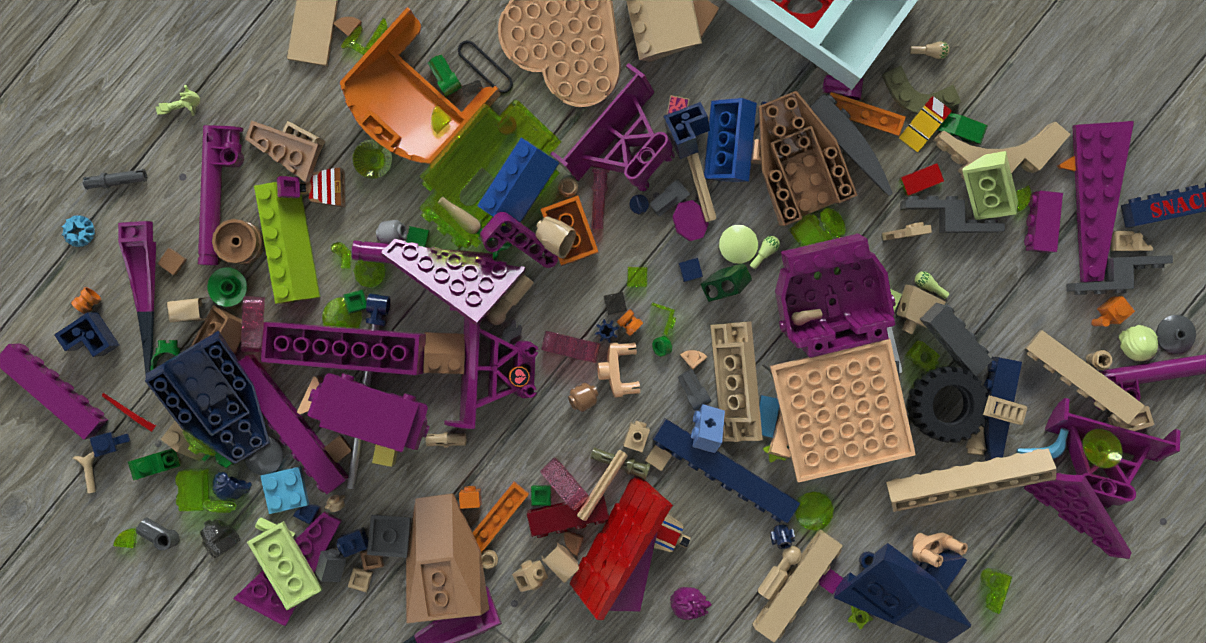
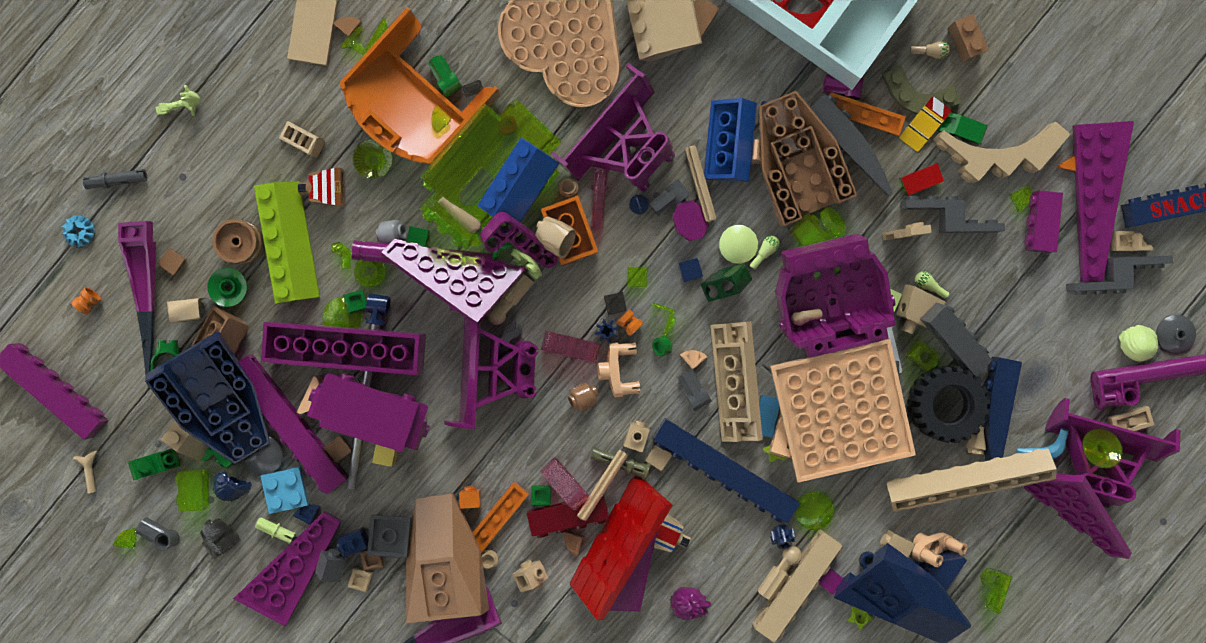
dark blue brick [54,312,120,357] -> none
dark blue brick [90,432,130,457] -> none
red sticker [102,393,156,432] -> none
clear neon green dish [182,430,217,456] -> none
magenta piece [198,125,244,266] -> none
clear neon green gear [203,500,236,513] -> none
clear pink beam [241,296,265,353] -> none
medium nougat wing [245,120,322,183] -> none
yellowish green tile [247,521,323,610] -> none
magenta plate [277,176,300,198] -> none
tan plate [325,495,345,512] -> none
medium nougat slope [423,332,465,374] -> none
tan pin [426,432,467,448] -> none
black piece [458,40,513,93] -> none
tile [509,367,530,387] -> none
tan piece [542,543,579,583] -> none
dark blue brick [664,102,710,159] -> none
tile [666,95,690,115] -> none
medium blue brick [691,404,725,453] -> none
yellowish green slope [962,151,1018,220] -> none
tan slope [983,395,1027,425] -> none
tan brick [1025,330,1145,424] -> none
tan cone [1086,350,1112,370] -> none
orange brick [1091,296,1135,327] -> none
none -> yellowish green dish [511,249,542,280]
none -> tan brick [880,530,915,557]
none -> medium nougat brick [948,13,989,63]

